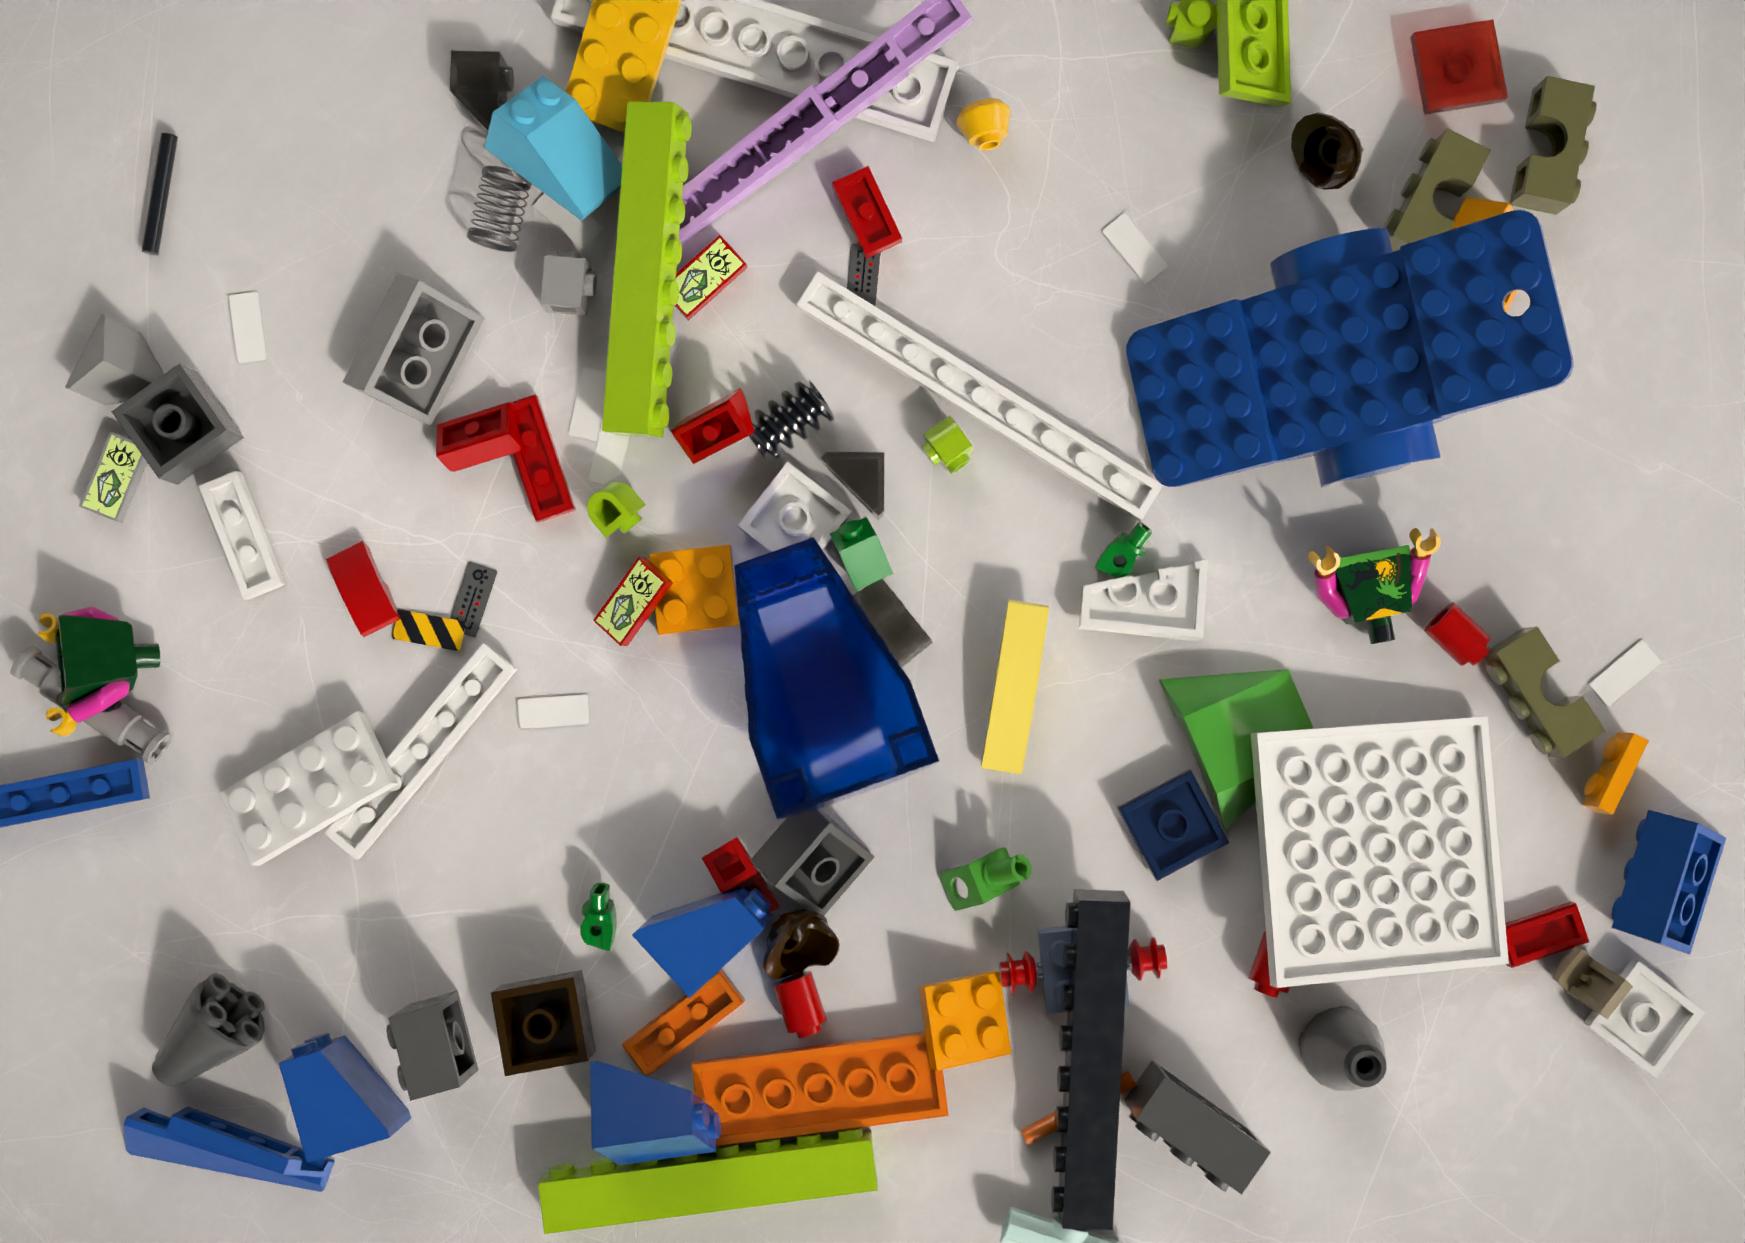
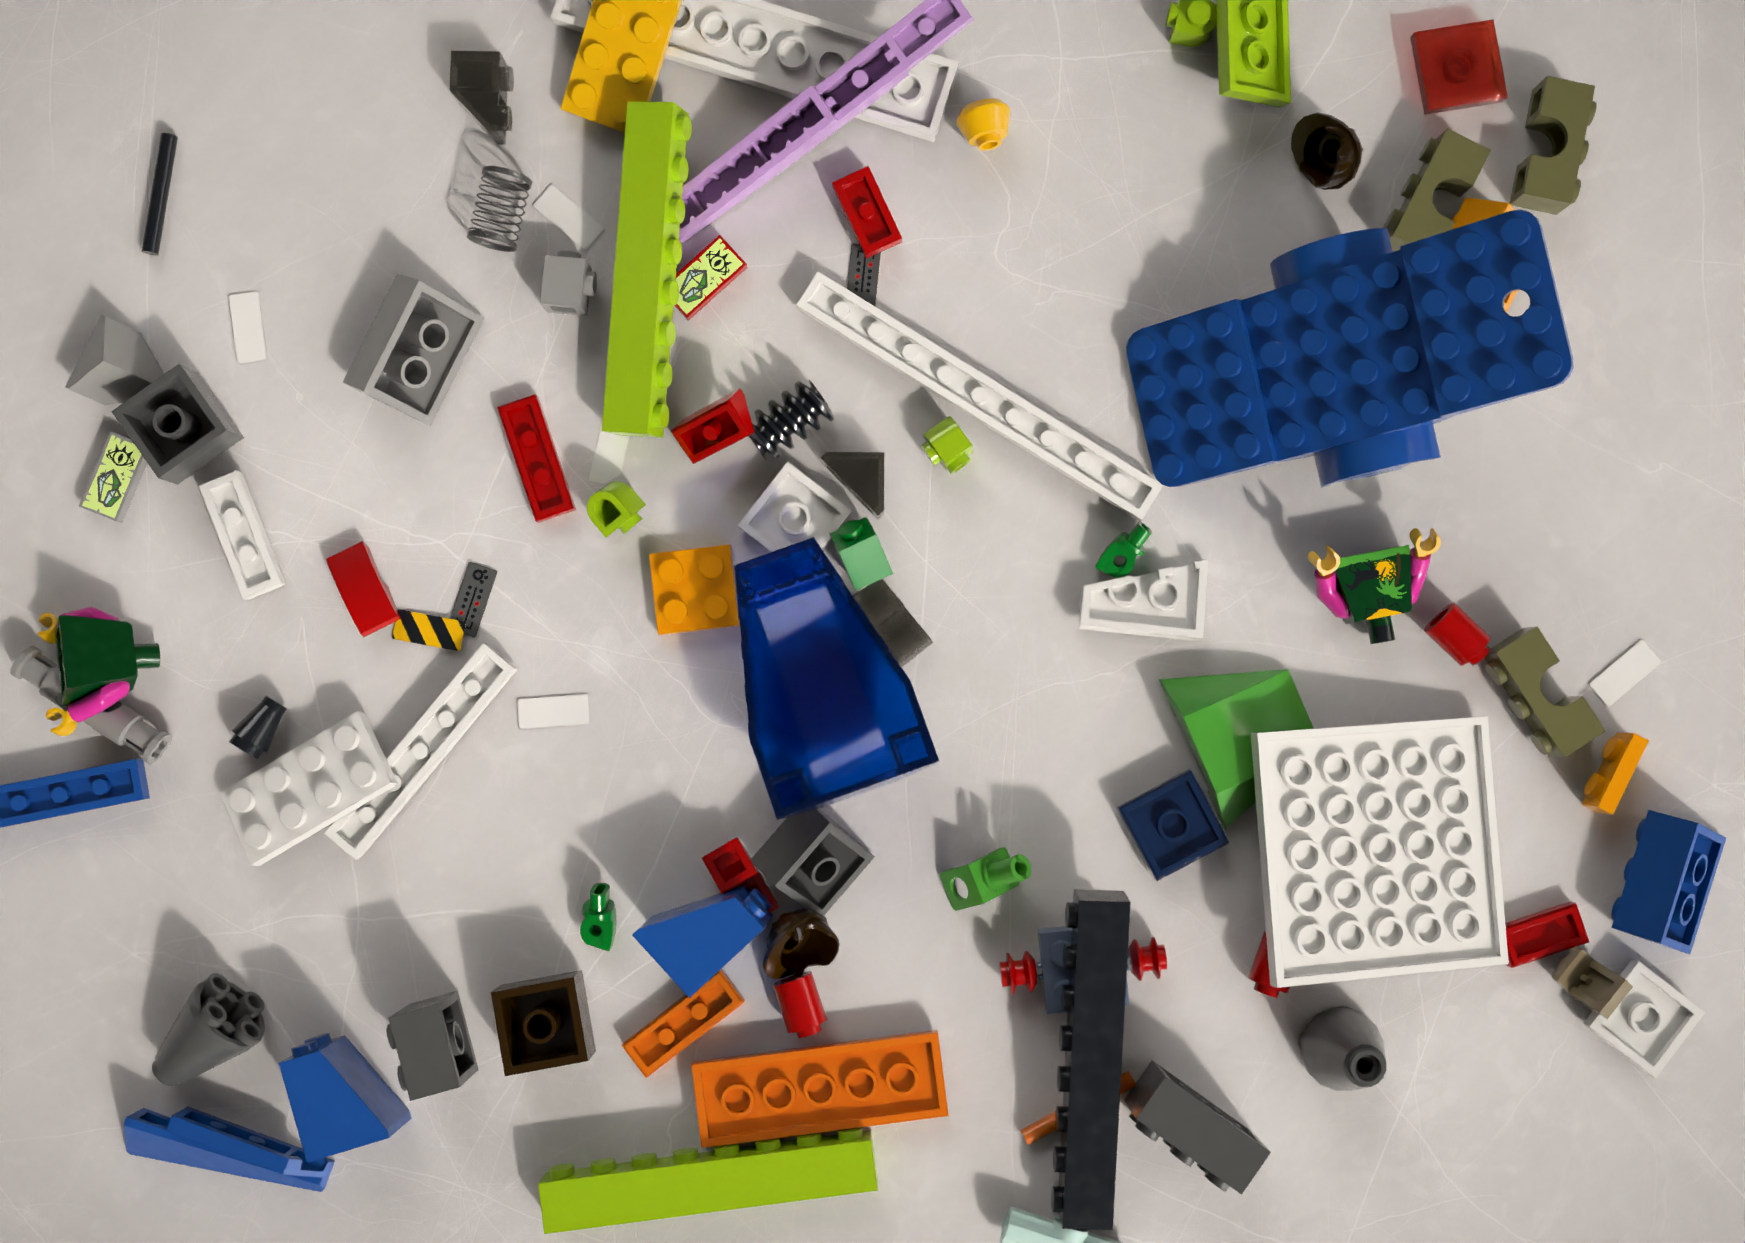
red slope [436,402,522,472] -> none
medium azure slope [484,76,622,221] -> none
white sticker [568,368,606,441] -> none
blue slope [590,1061,721,1165] -> none
tile [593,557,673,646] -> none
light orange plate [918,970,1012,1071] -> none
light yellow slope [981,599,1049,774] -> none
white sticker [1102,213,1168,284] -> none
none -> black cone [229,696,287,759]

